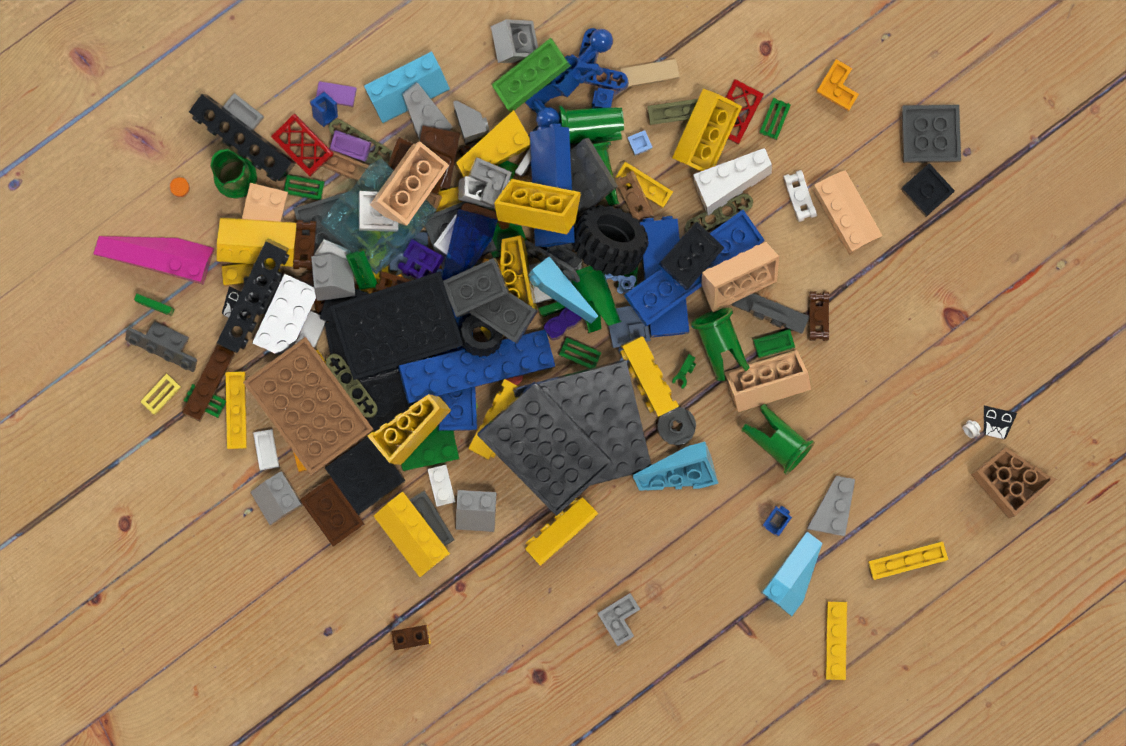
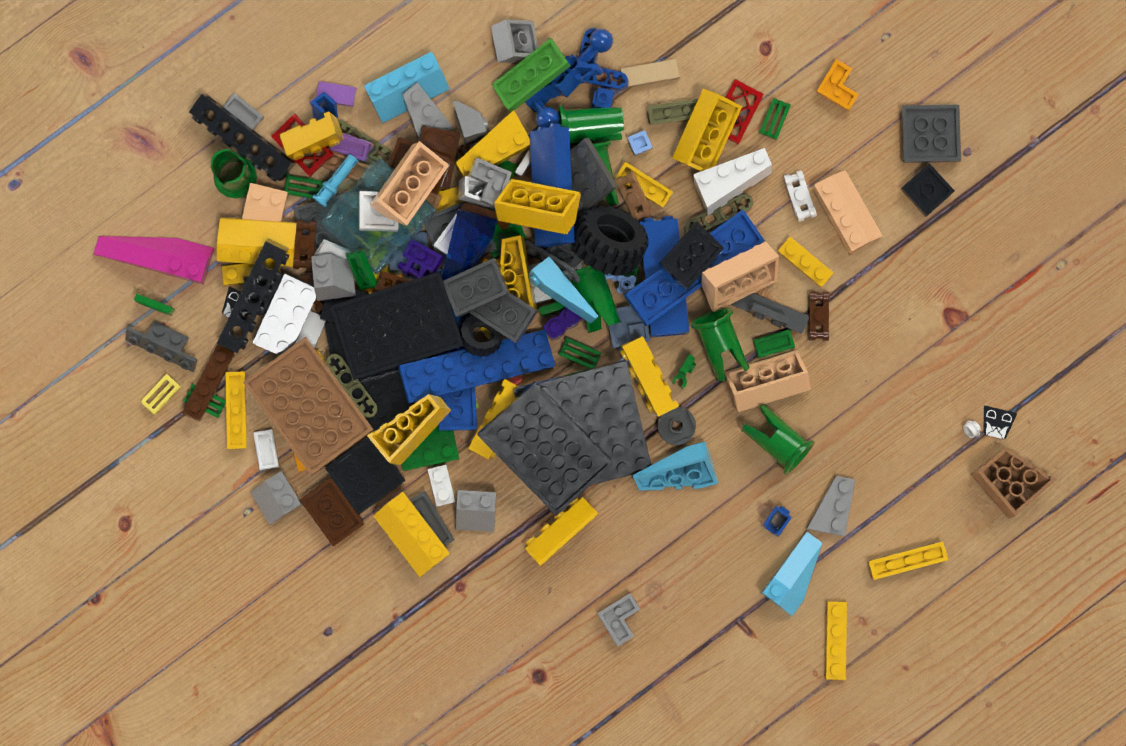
orange tile [170,177,190,197] -> none
reddish brown hips [391,625,431,650] -> none
none -> yellow wedge [280,111,344,160]
none -> medium azure pin [312,154,359,208]
none -> yellow plate [777,237,834,288]

